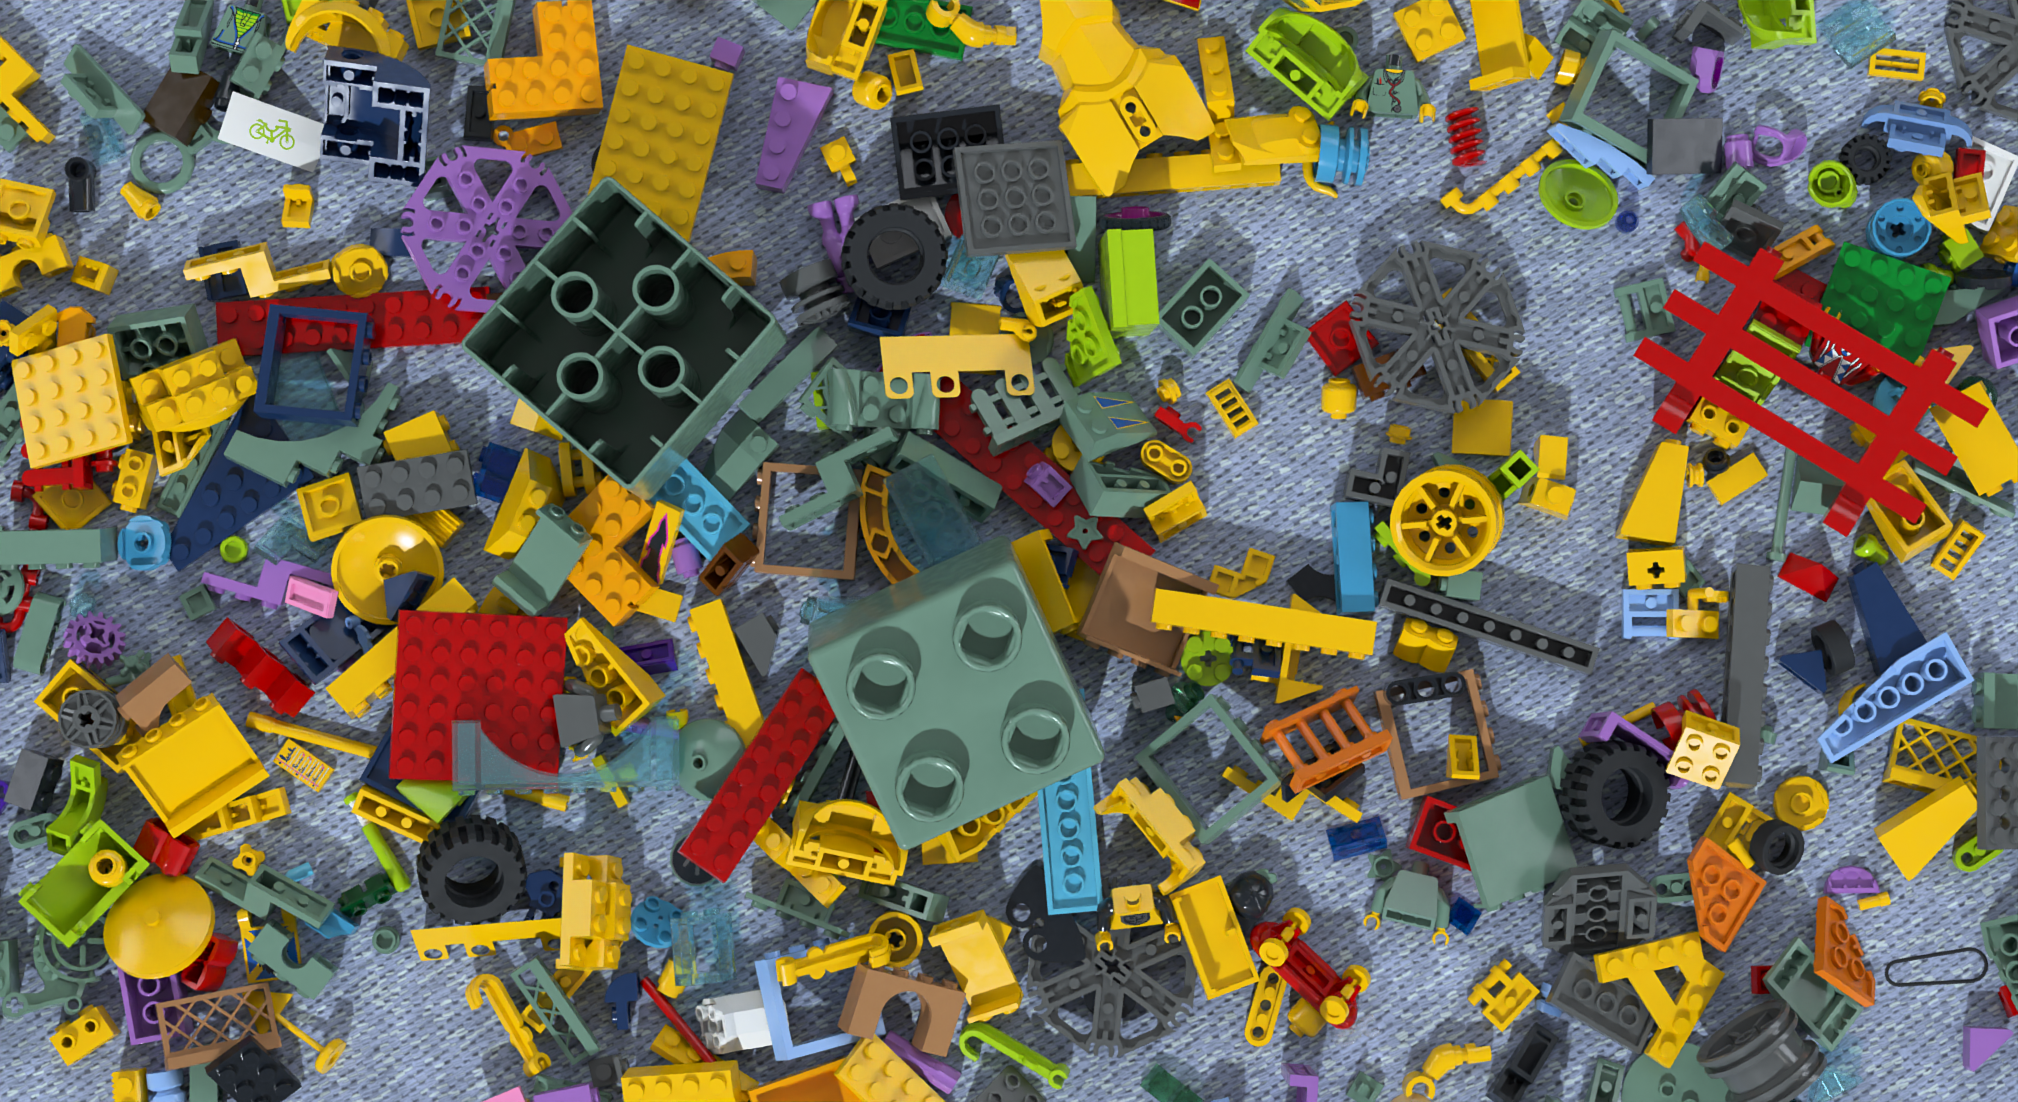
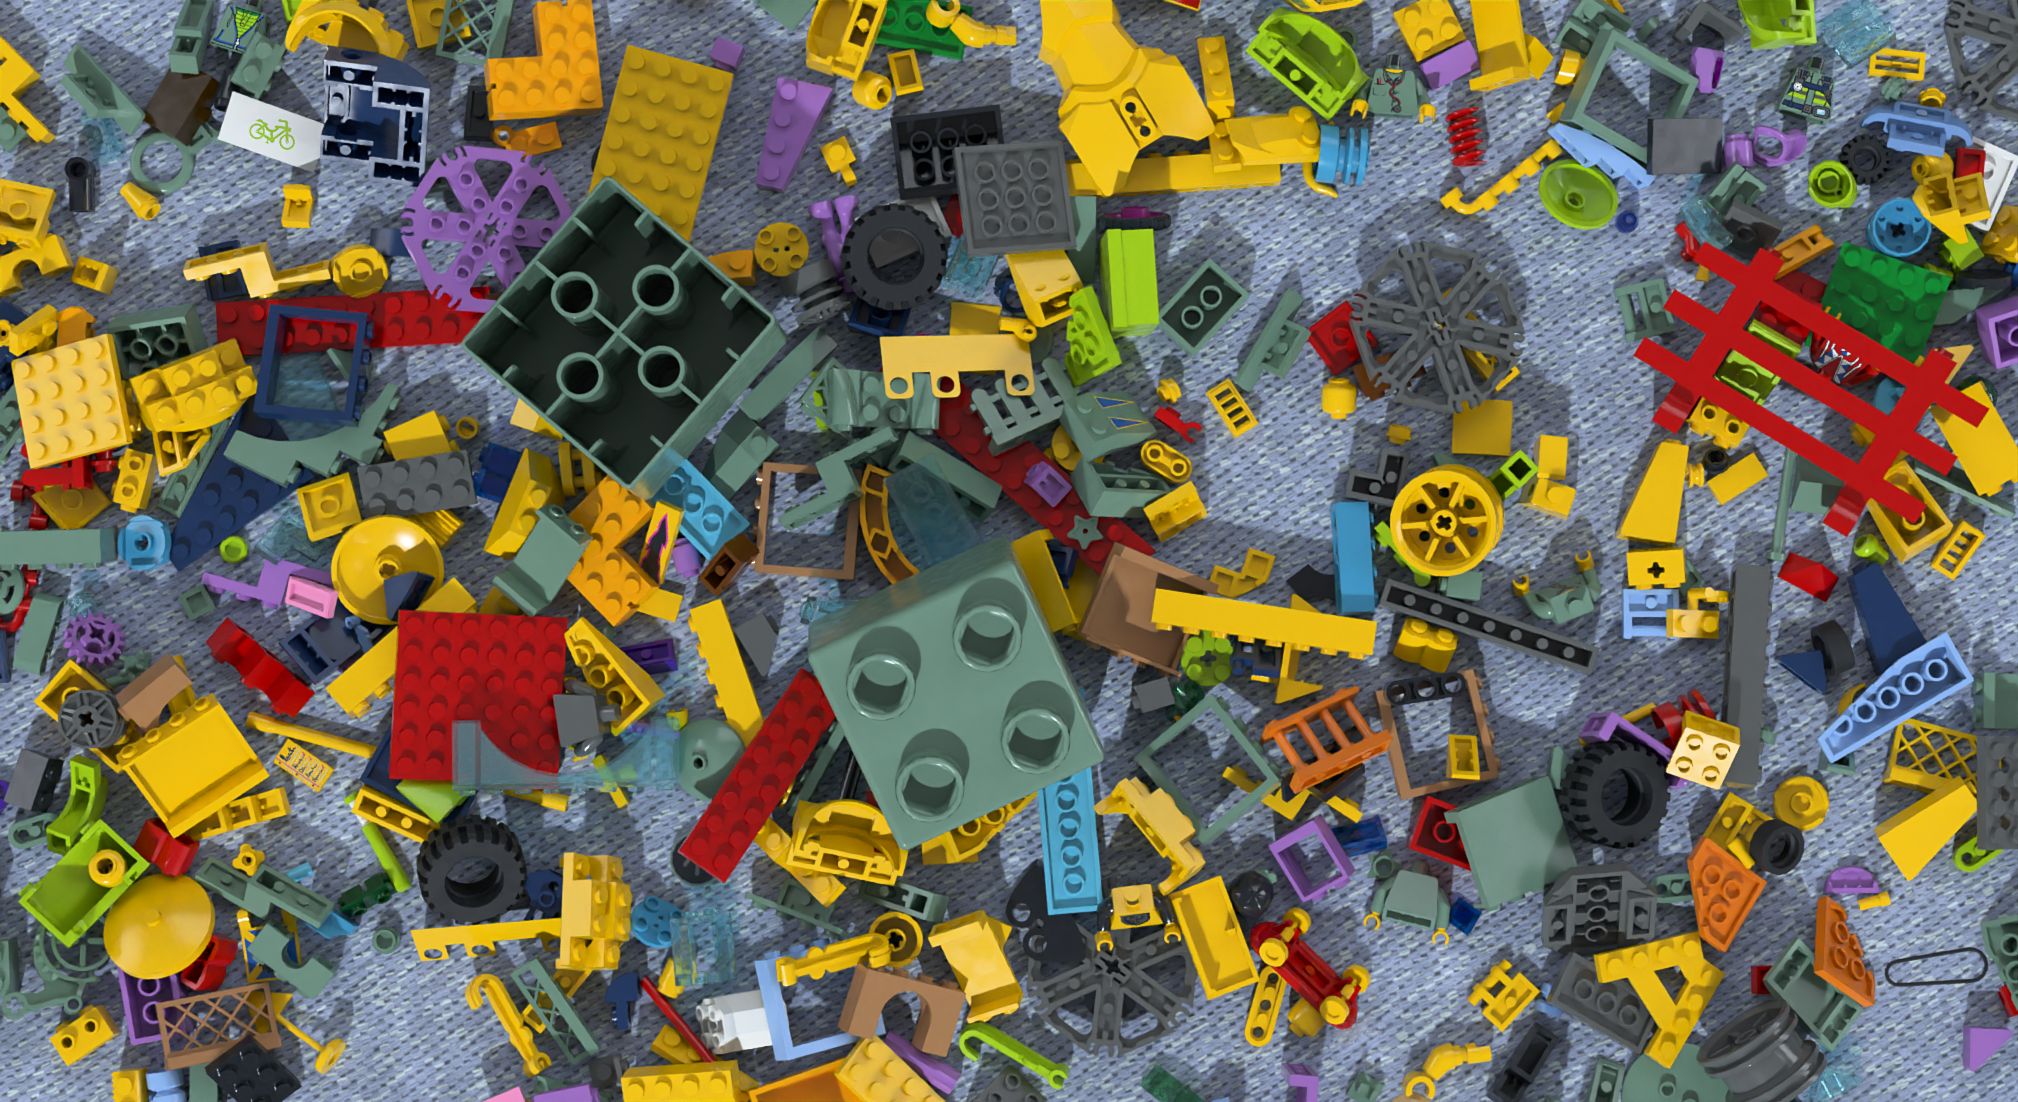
none -> yellow hinge [456,416,480,439]
none -> yellow plate [754,222,809,277]
none -> medium lavender window [1268,813,1356,903]
none -> medium lavender slope [1419,40,1480,92]
none -> sand green torso [1512,550,1602,624]
none -> torso [1774,57,1835,126]
none -> sand green plate [1881,76,1907,103]

